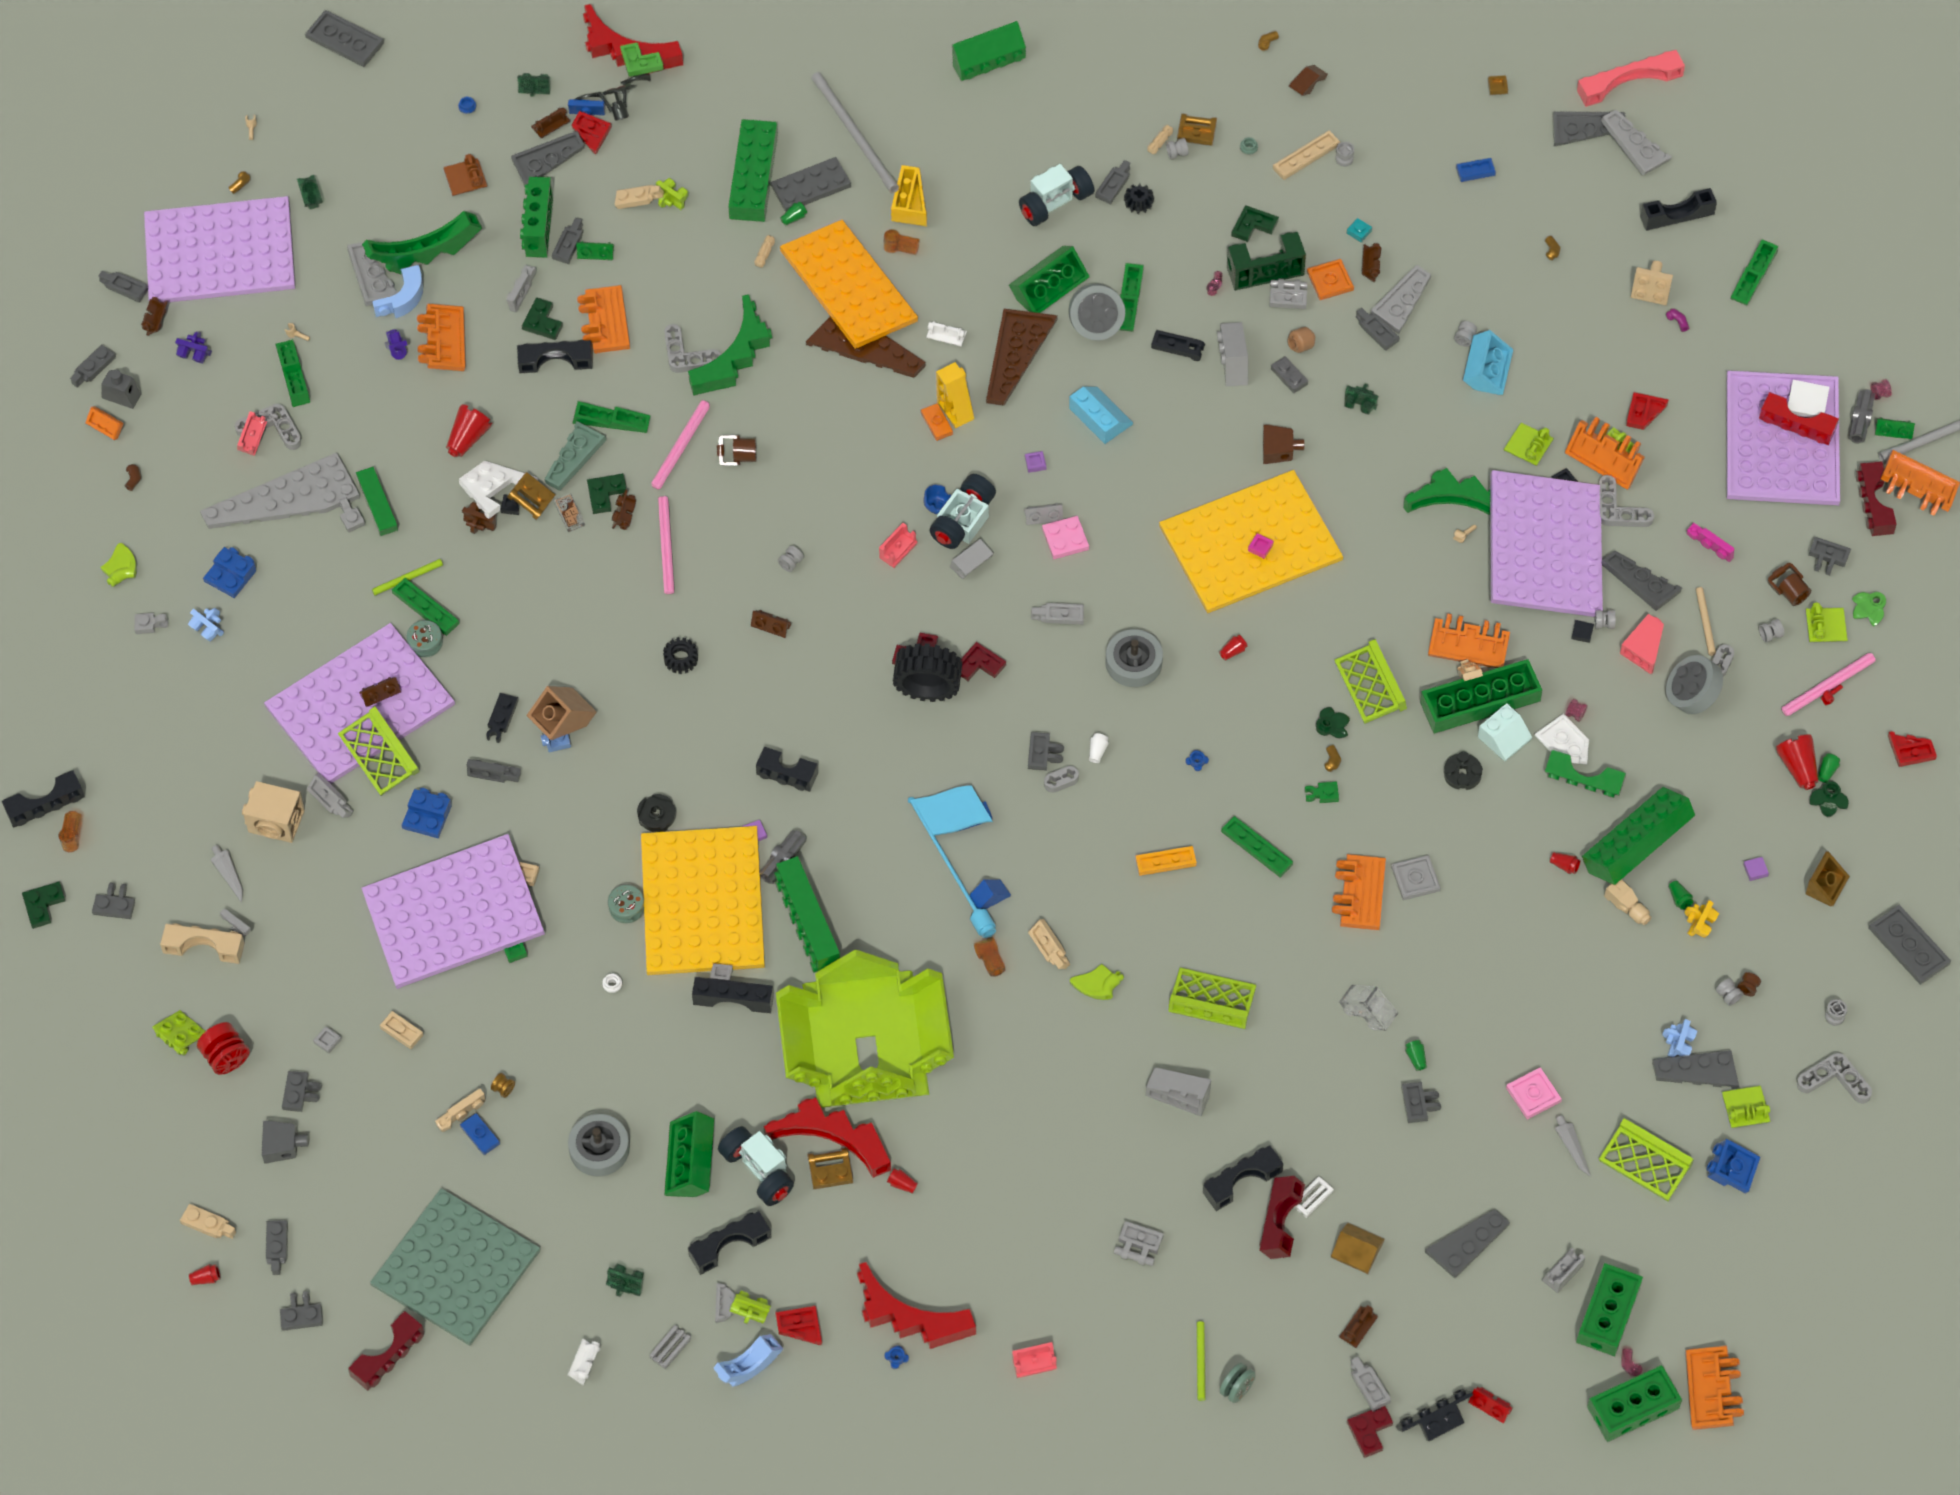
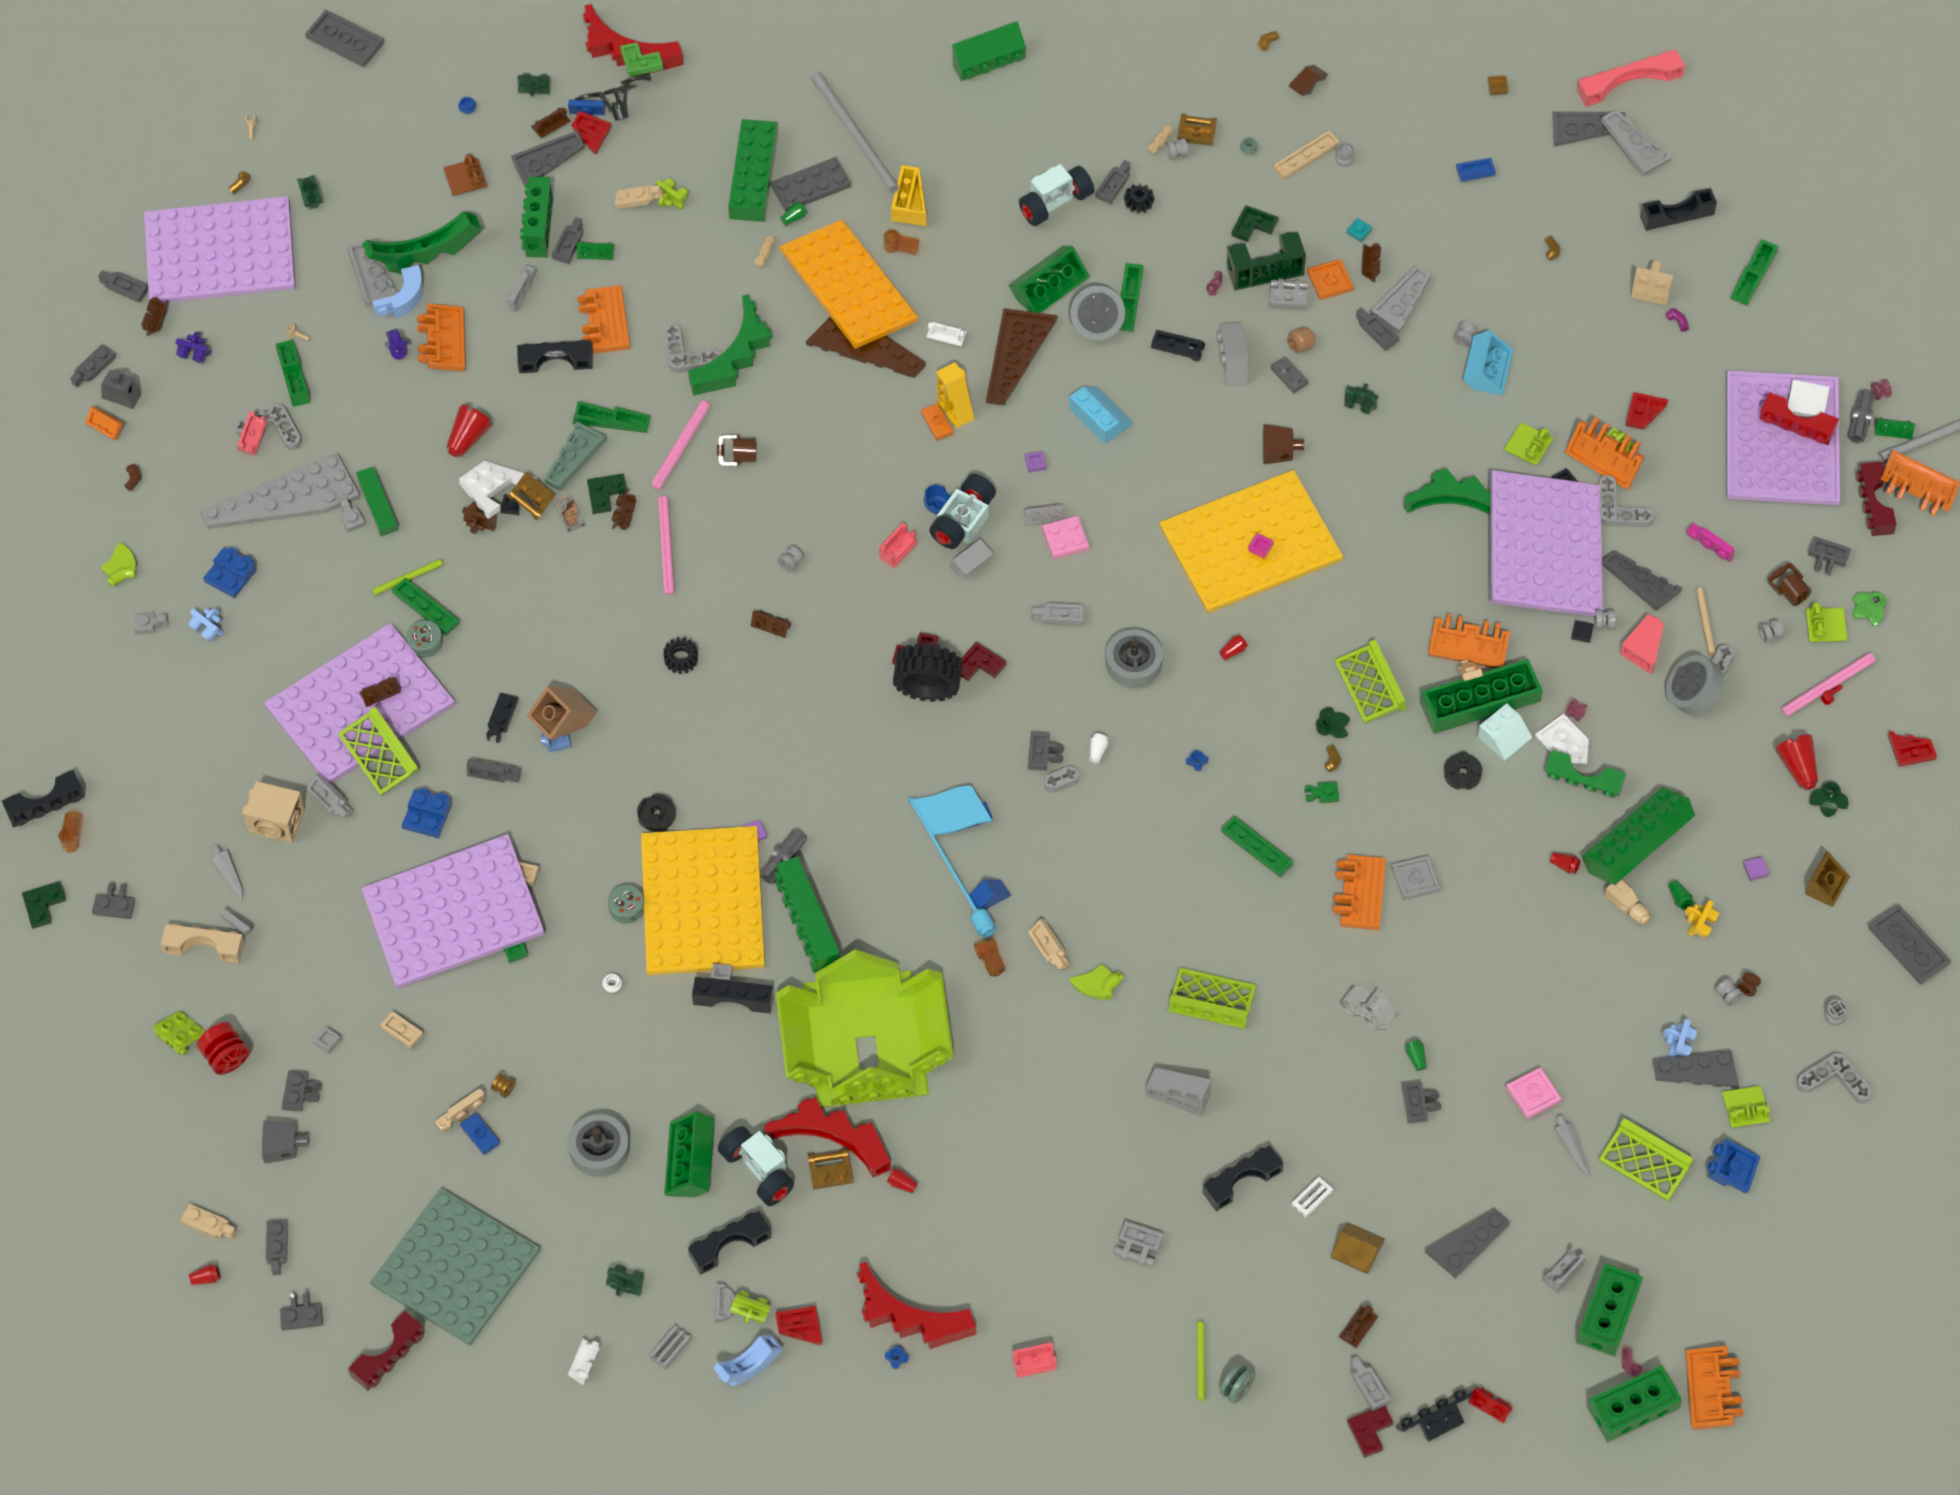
dark green plate [522,298,563,340] -> none
black arch [756,747,818,792] -> none
light orange plate [1135,846,1197,876] -> none
dark red arch [1259,1175,1305,1259] -> none
tan hand [1453,524,1477,543] -> none
green cone [1818,753,1840,783] -> none

